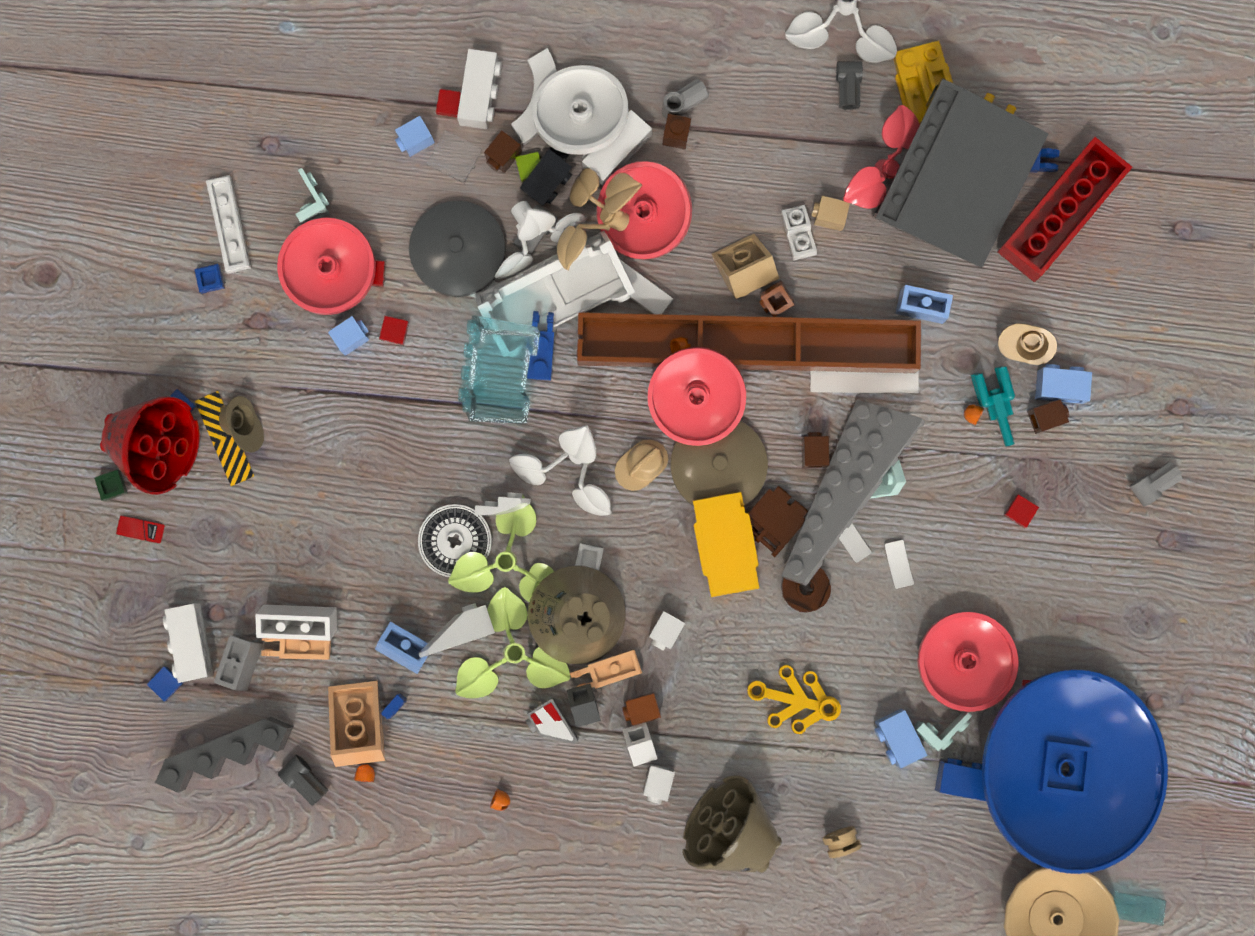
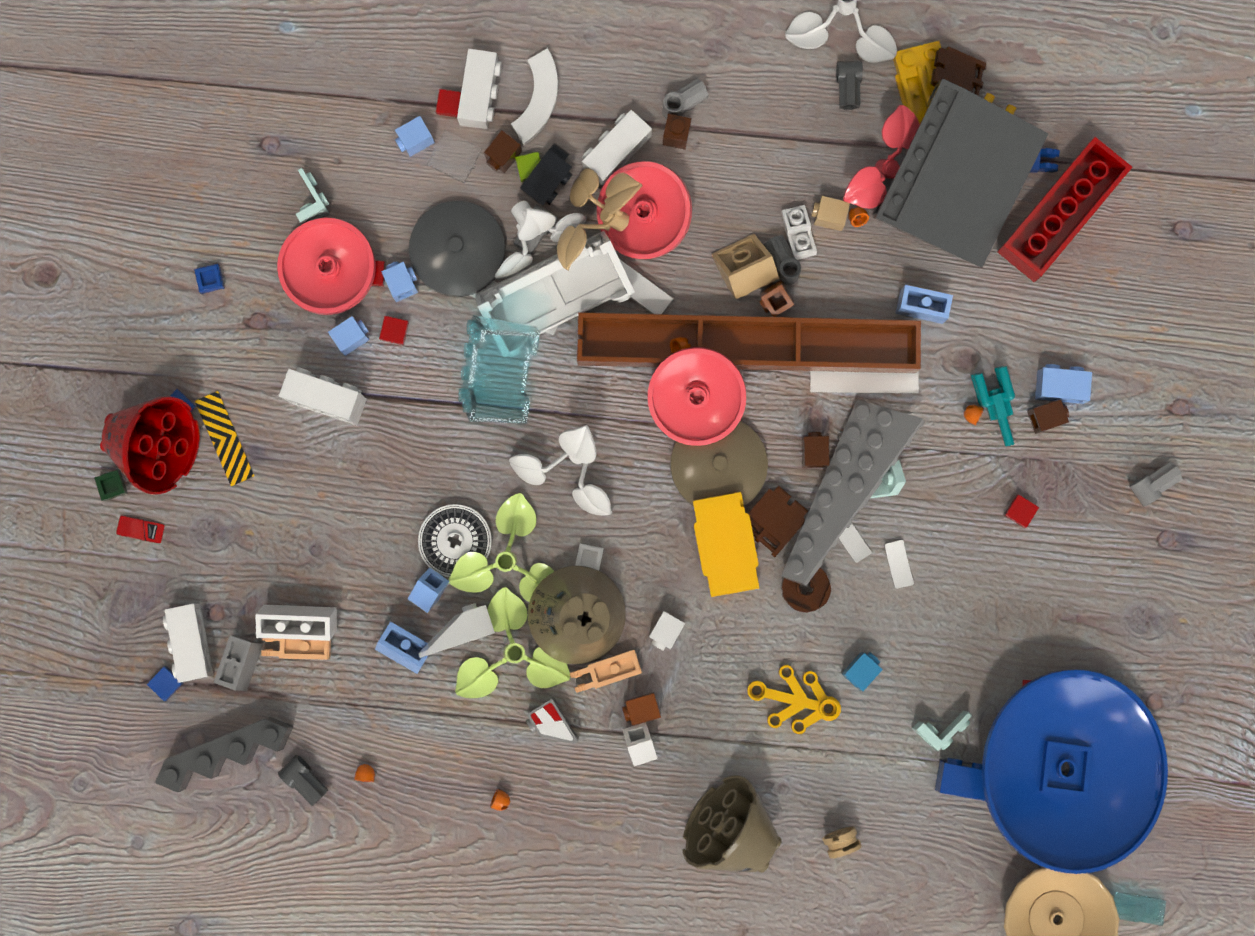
white tile [206,175,251,274] -> none
dark tan piece [219,396,264,453] -> none
light nougat slope [328,681,385,767] -> none
blue tile [381,693,407,719] -> none
white slope [475,492,531,516] -> none
blue hinge [527,311,554,381] -> none
white dish [532,65,629,155] -> none
dark grey brick [567,684,601,727] -> none
tan piece [615,439,668,491] -> none
white brick [643,763,675,804] -> none
light blue brick [874,709,928,768] -> none
coral dish [917,612,1019,712] -> none
tan piece [998,323,1057,365] -> none
none -> white brick [278,367,367,426]
none -> light blue brick [381,262,418,302]
none -> light blue brick [408,568,450,613]
none -> dark grey piece [764,235,801,285]
none -> dark azure brick [841,652,883,692]
none -> orange hinge [848,206,869,227]
none -> reddish brown plate [930,46,987,96]

